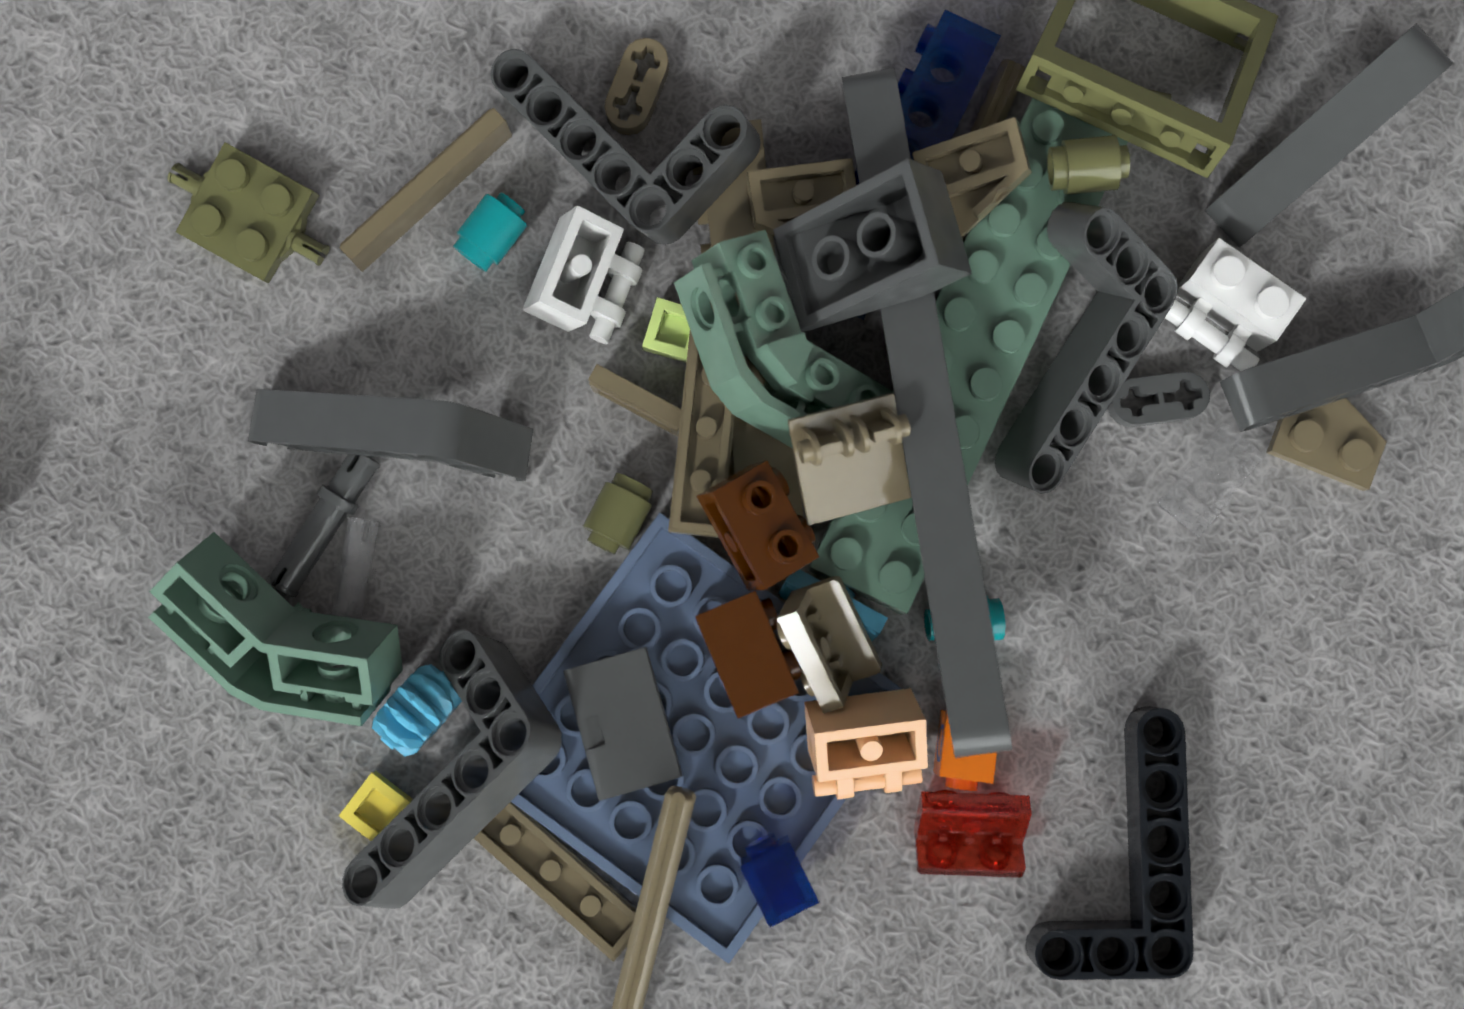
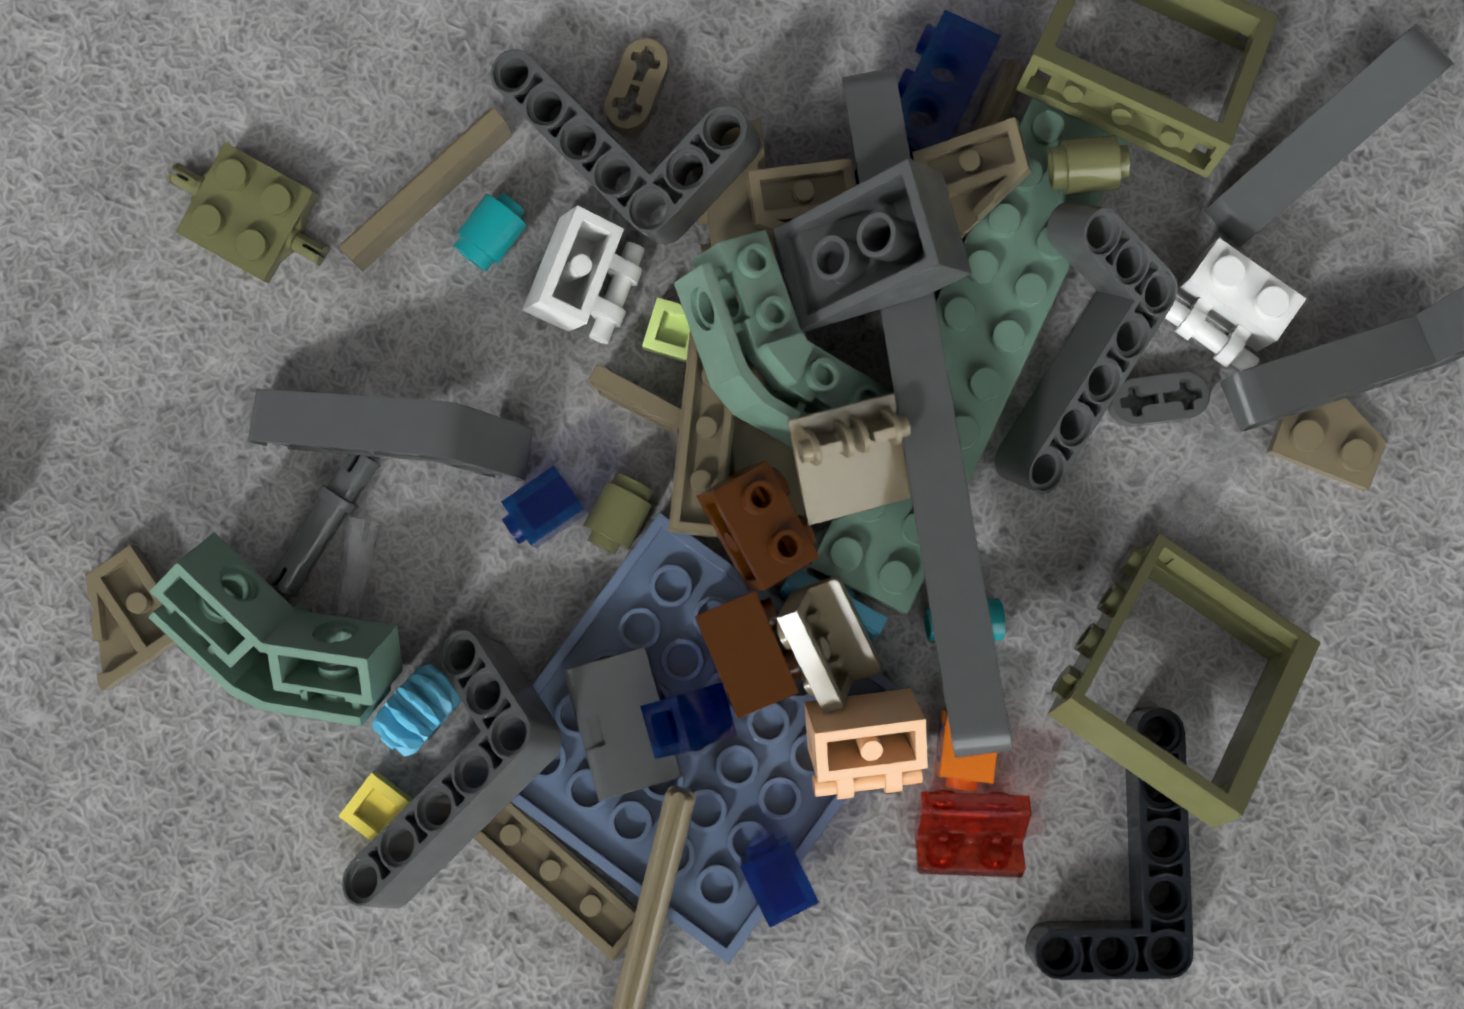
none -> dark tan wing [85,545,176,690]
none -> clear blue brick [501,466,588,548]
none -> clear blue brick [640,682,737,759]
none -> olive window [1048,533,1321,829]

